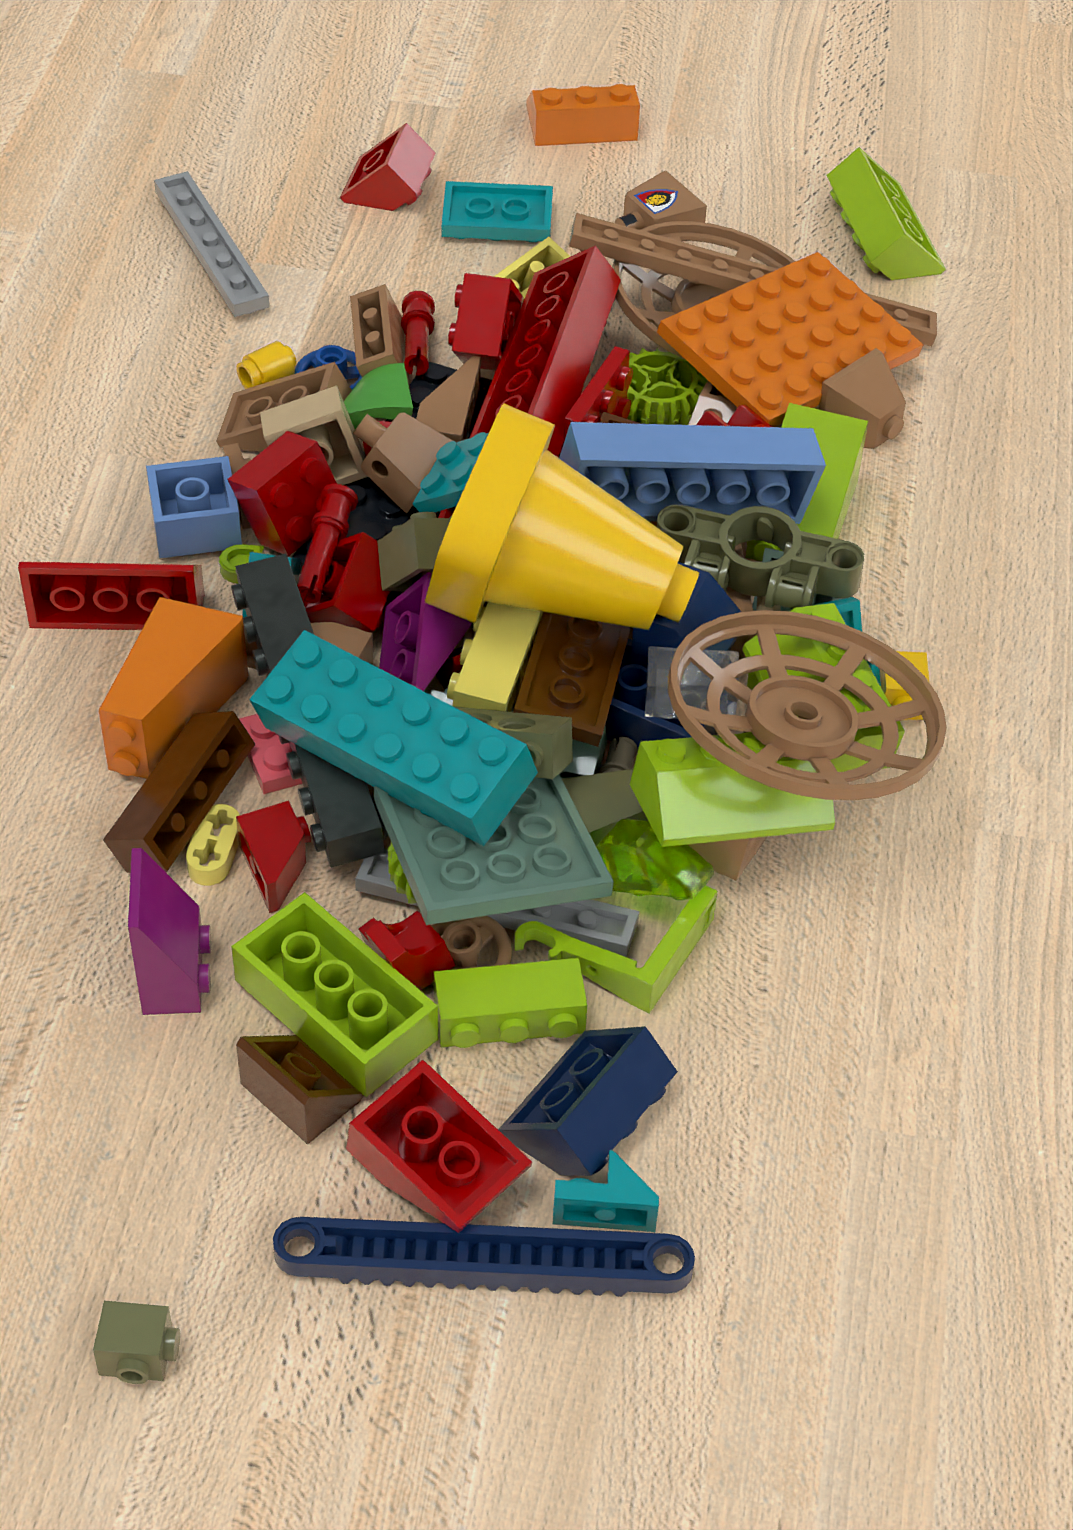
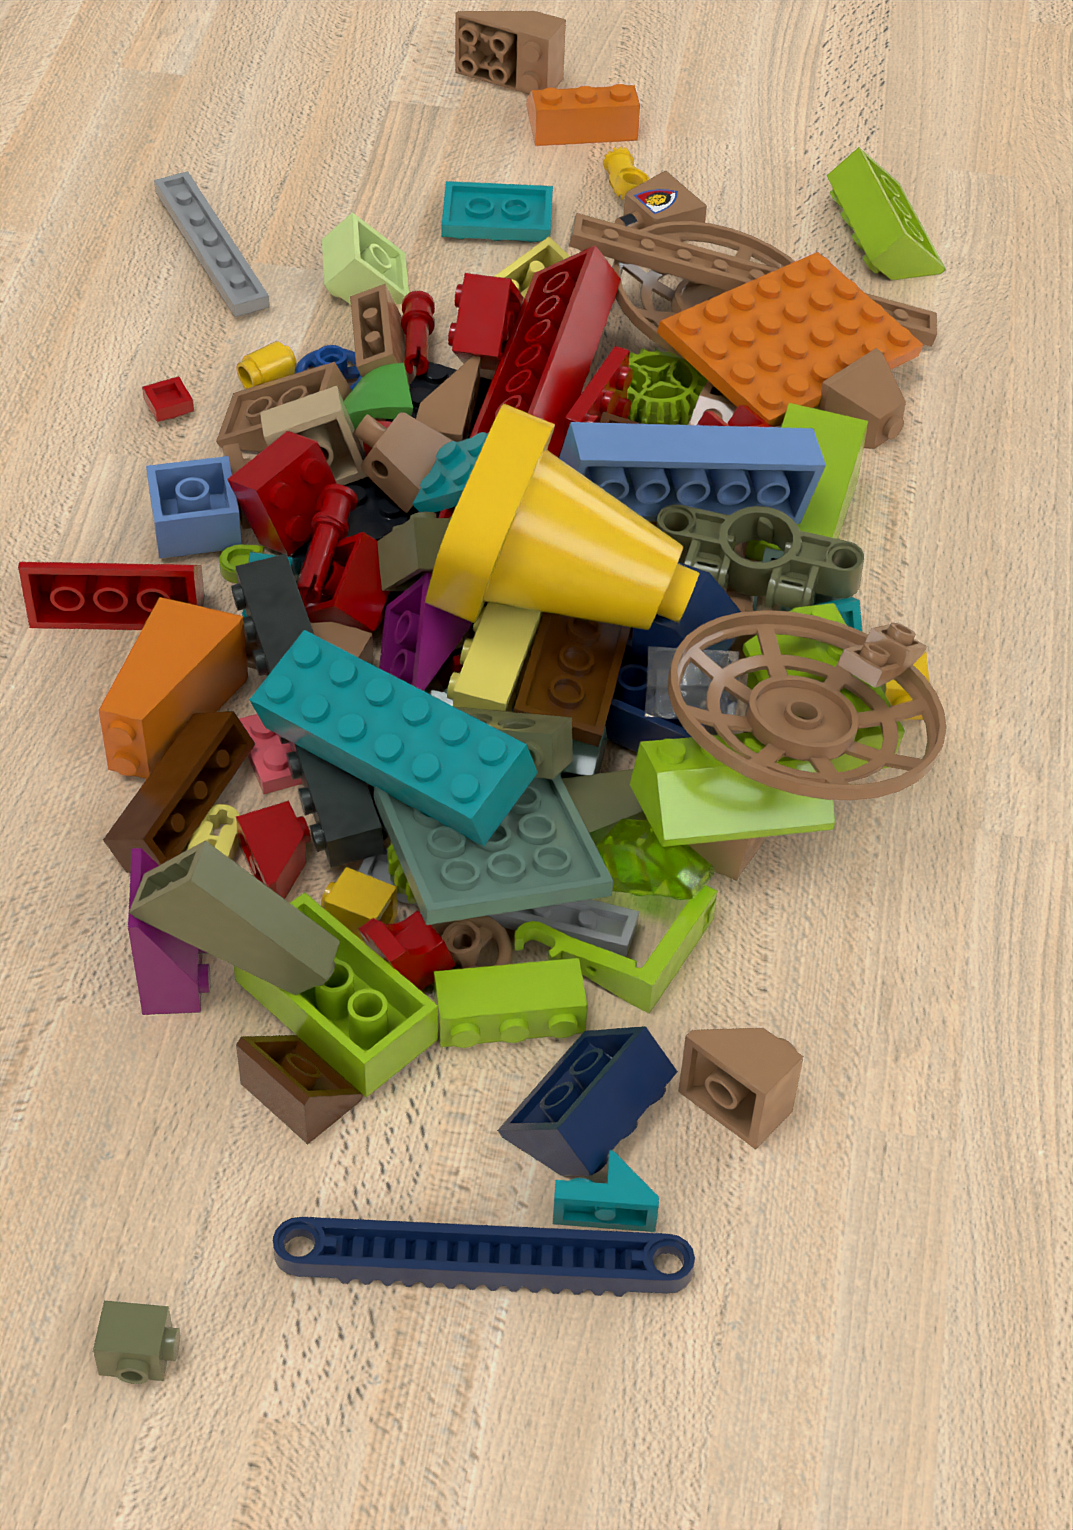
red slope [340,123,436,211] -> none
red slope [346,1060,532,1233] -> none
dark tan pin [598,737,638,774] -> none
none -> olive slope [129,840,340,995]
none -> red plate [142,376,194,422]
none -> yellow brick [321,867,397,943]
none -> yellowish green slope [322,212,409,305]
none -> medium nougat slope [455,11,566,95]
none -> yellow connector [603,146,649,200]
none -> medium nougat slope [678,1028,804,1150]
none -> medium nougat slope [837,623,927,688]

